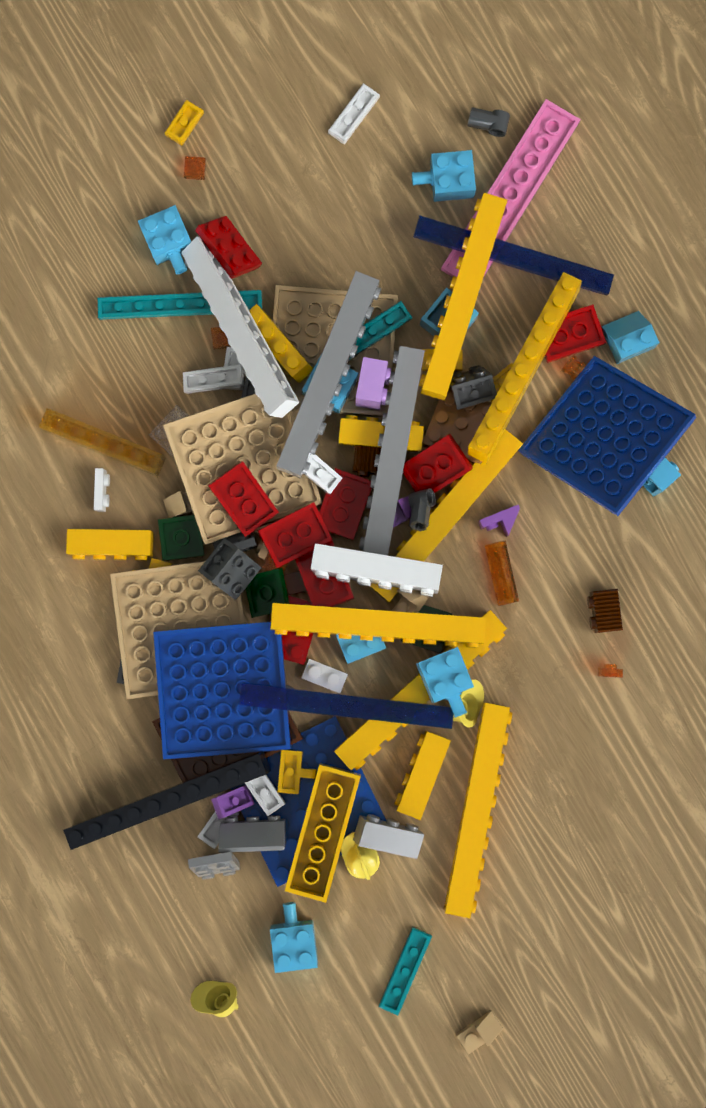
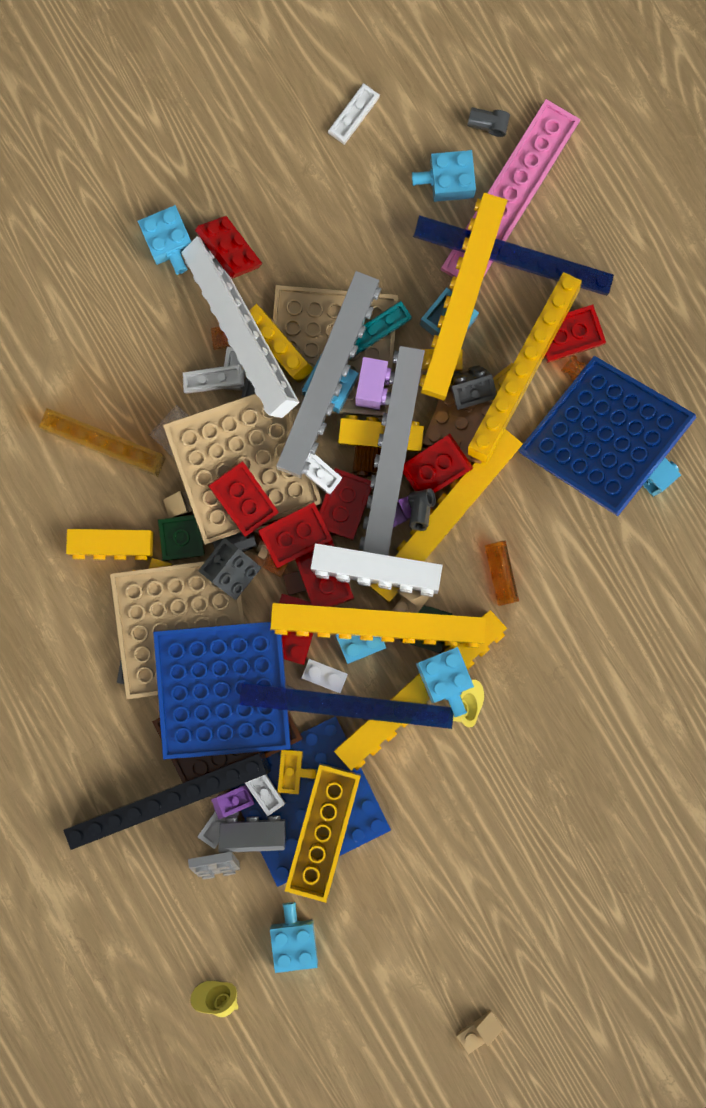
white plate [94,468,110,512] -> none
teal plate [97,290,263,320] -> none
yellow plate [165,100,204,146] -> none
clear orange plate [184,156,206,180] -> none
dark green plate [246,568,290,618] -> none
light yellow piece [341,832,380,880] -> none
brick [353,814,424,859] -> none
teal tile [379,926,432,1016] -> none
yellow brick [394,731,451,821] -> none
yellow brick [444,702,512,918] -> none
medium lavender slope [478,505,520,537] -> none
reddish brown brick [587,589,623,633] -> none
clear orange plate [598,664,623,678] -> none
medium azure slope [601,311,660,364] -> none

